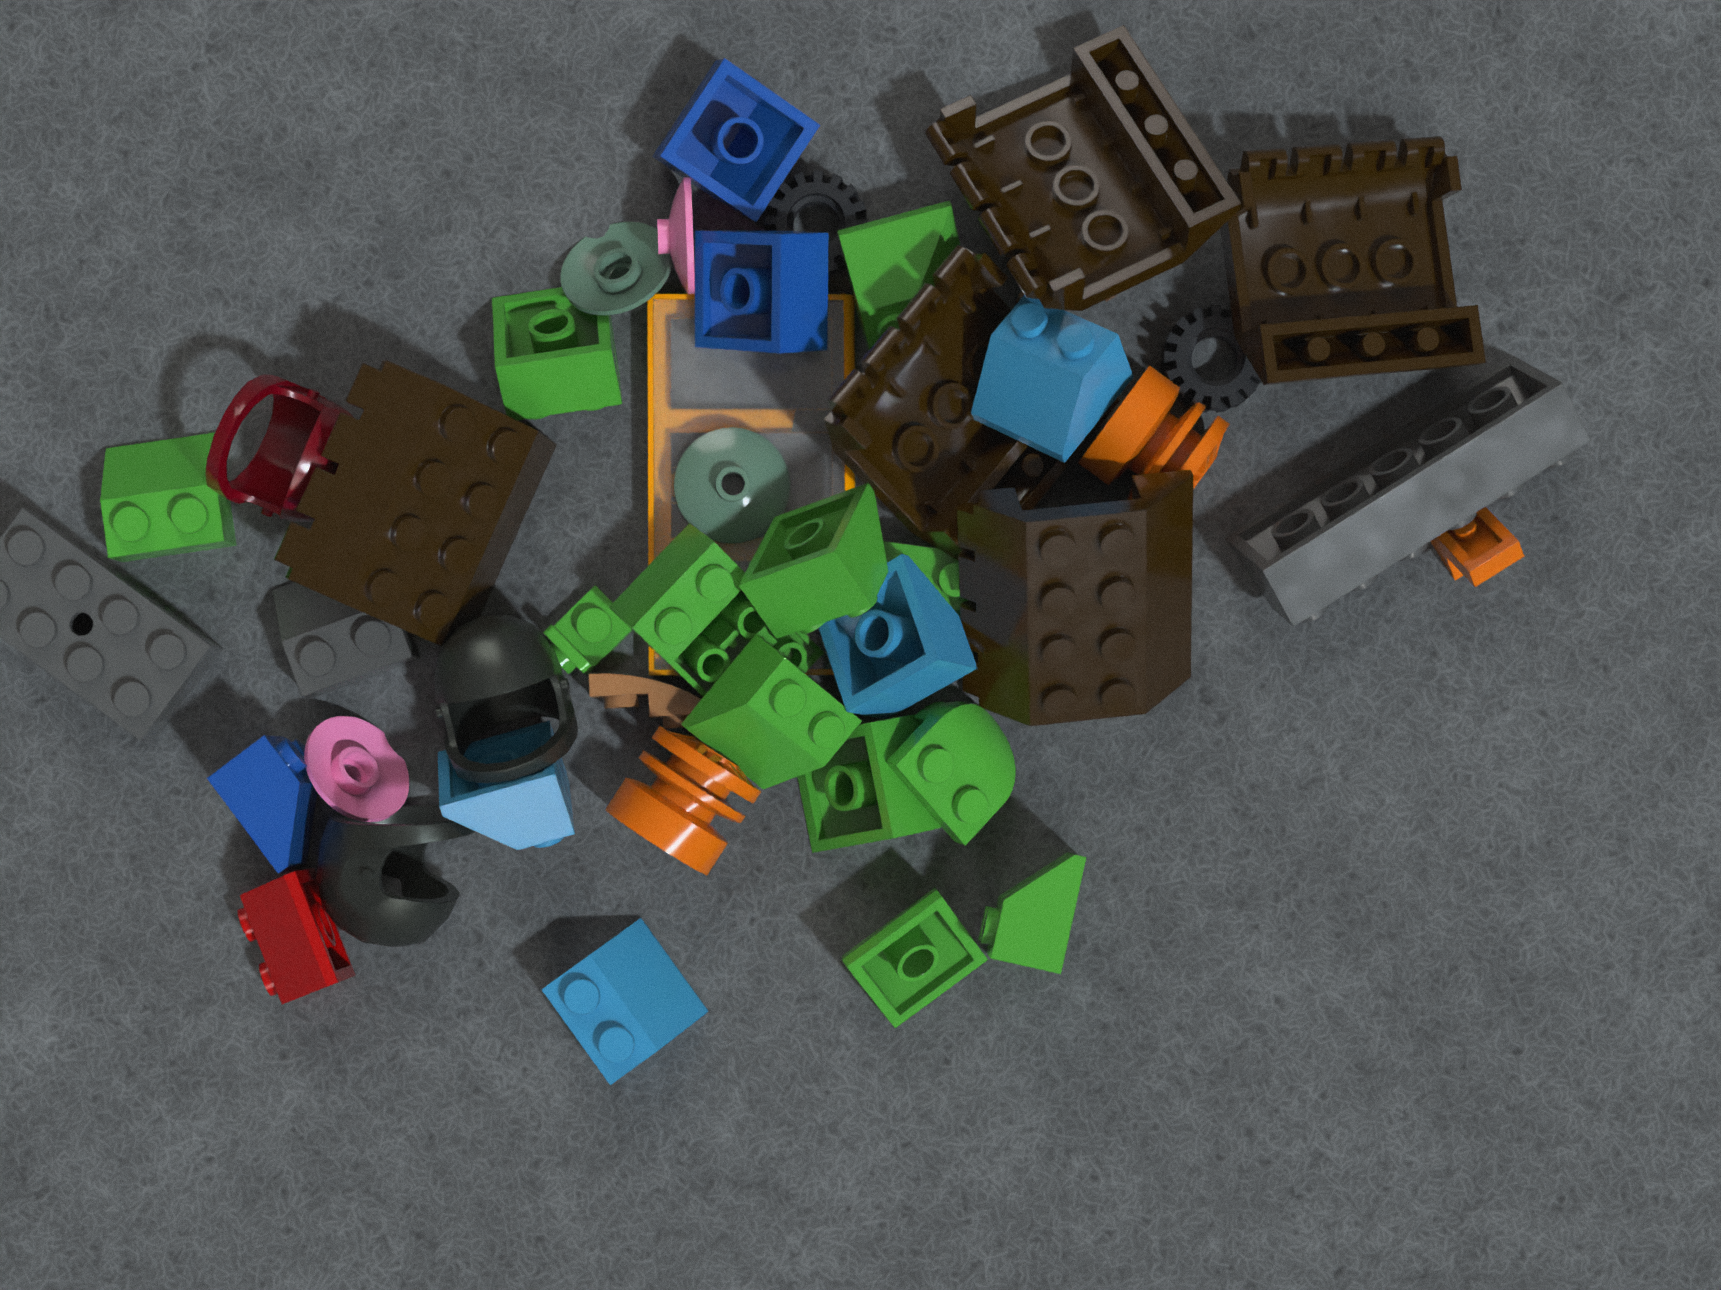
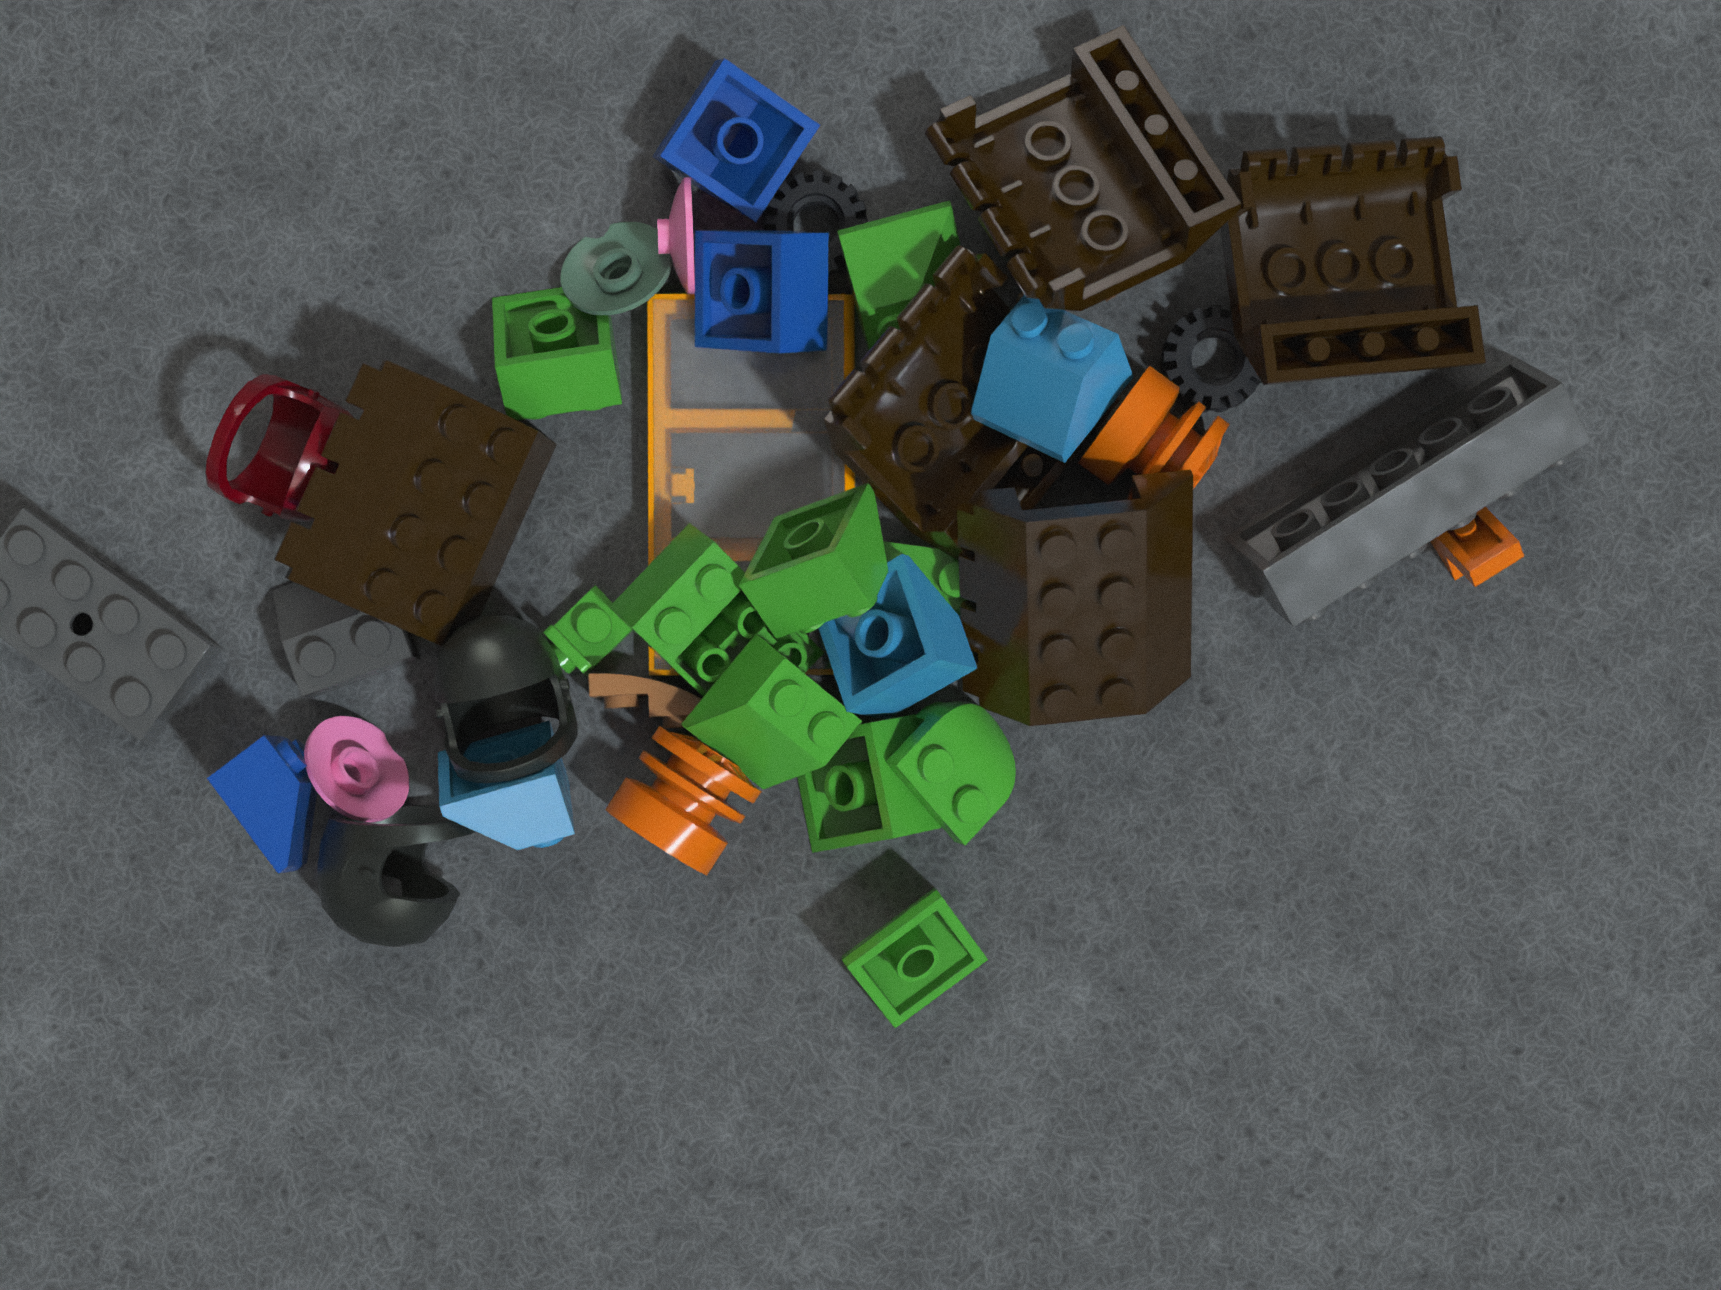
bright green slope [100,433,237,562] -> none
red slope [238,868,356,1005] -> none
dark azure slope [541,918,709,1085] -> none
sand green dish [674,427,790,544] -> none
bright green slope [978,852,1086,974] -> none

